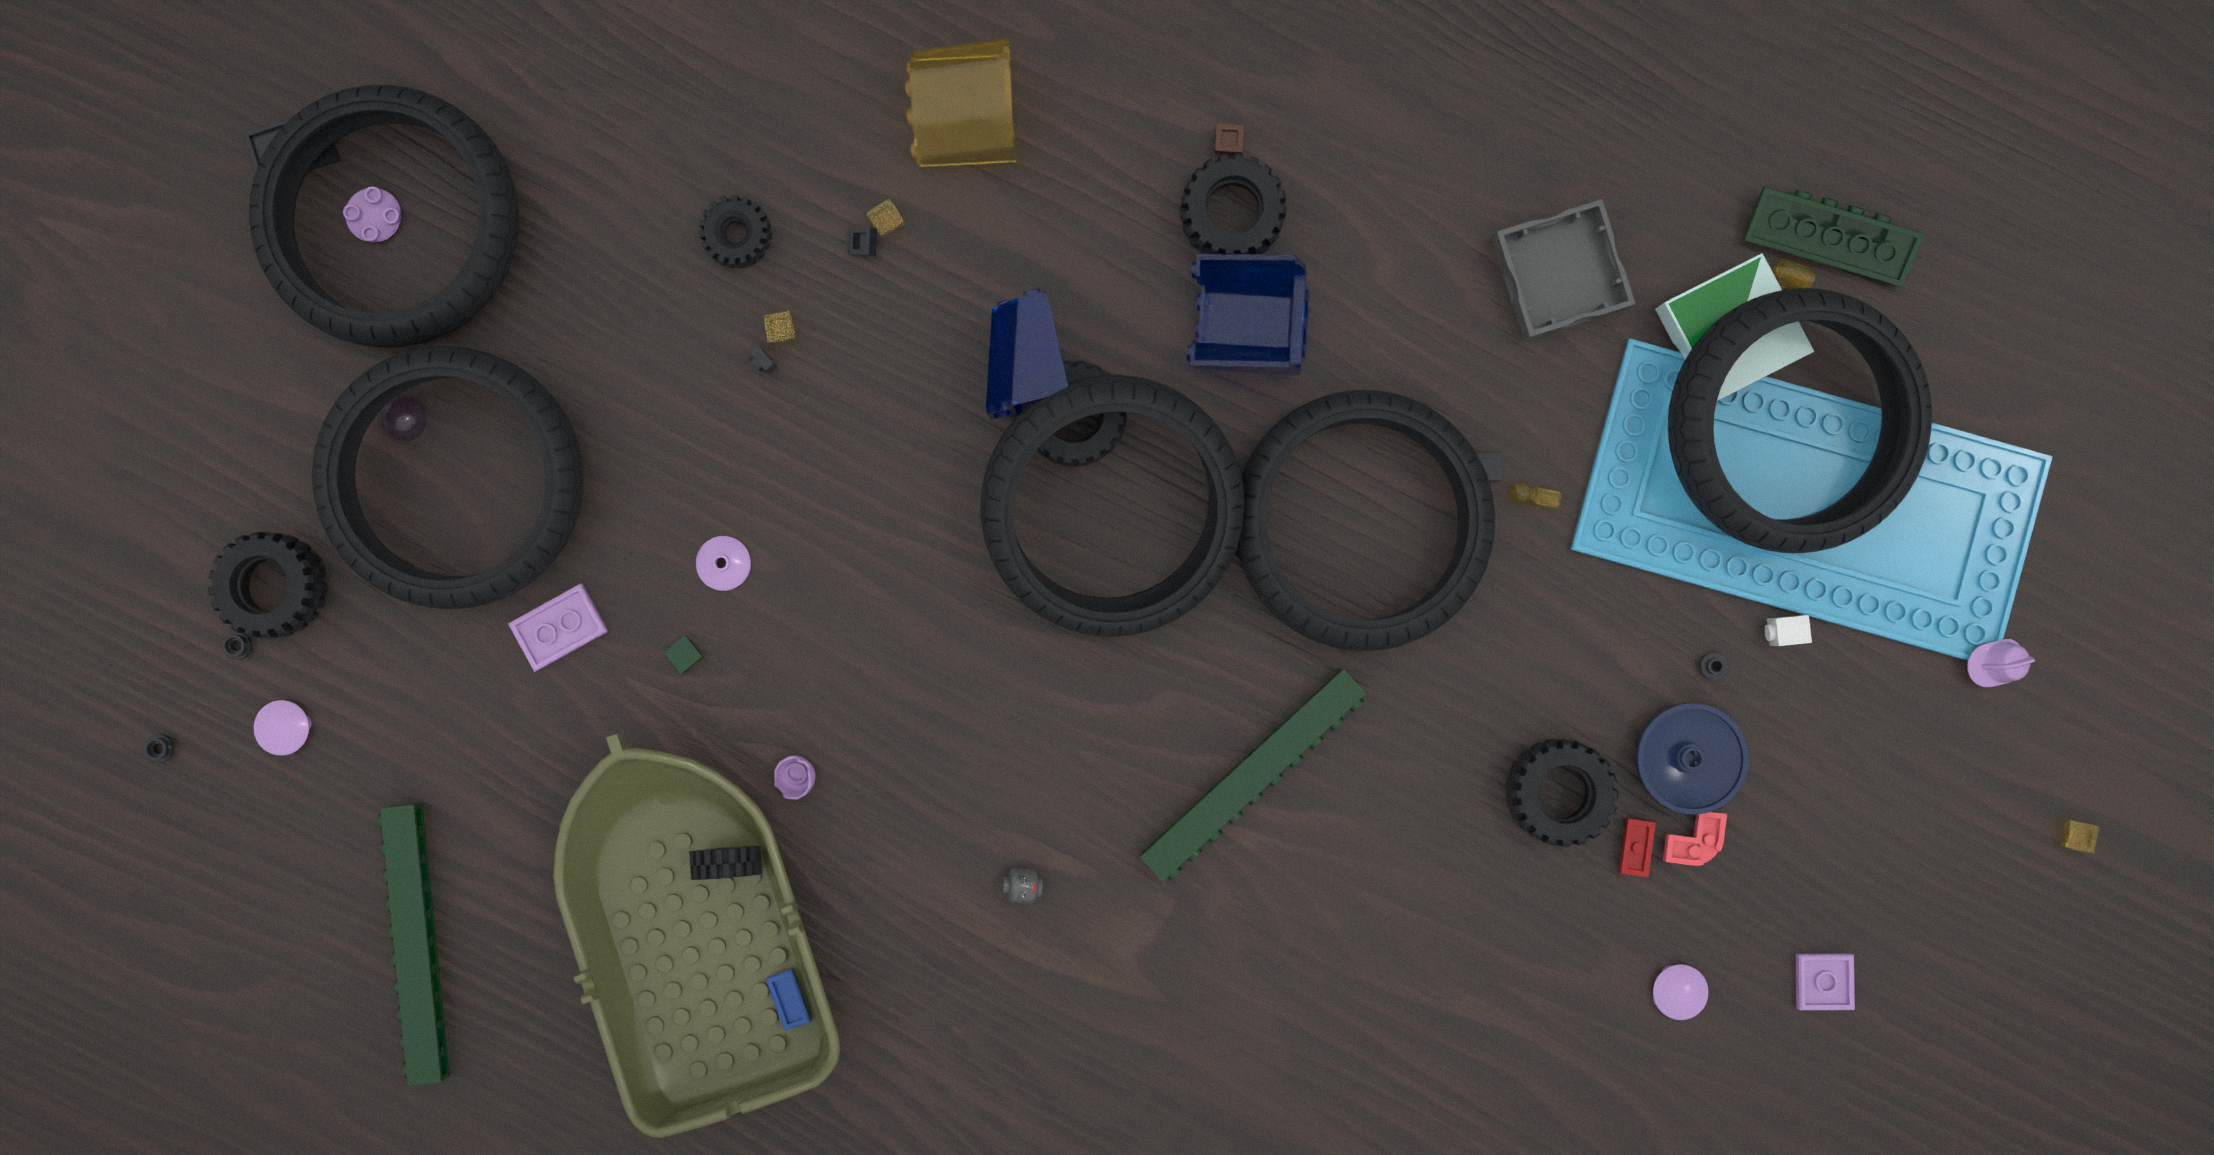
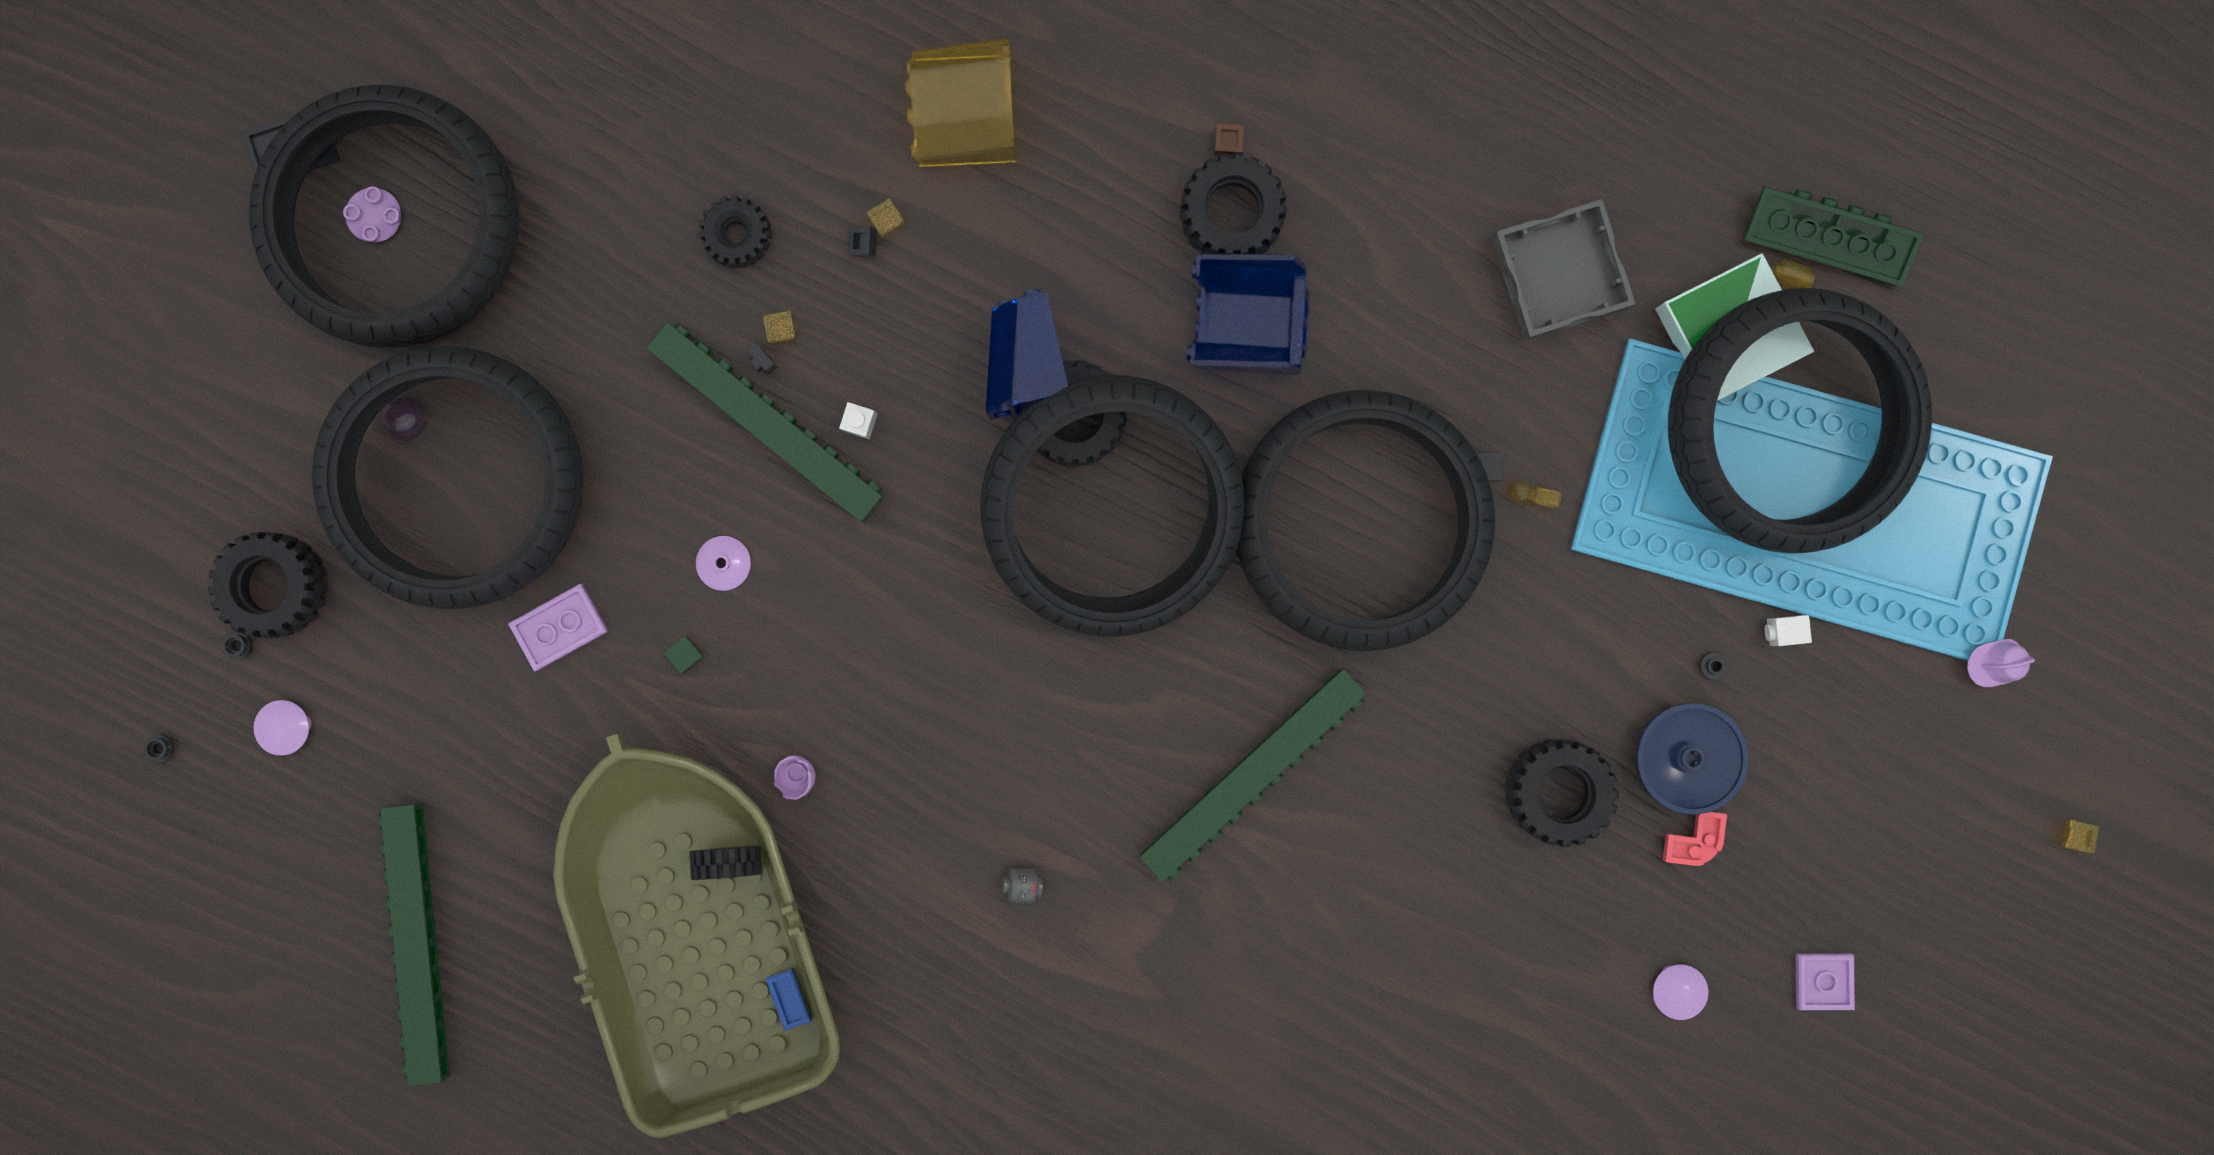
red plate [1618,818,1656,877] -> none
none -> dark green brick [647,322,884,523]
none -> white brick [839,402,878,440]

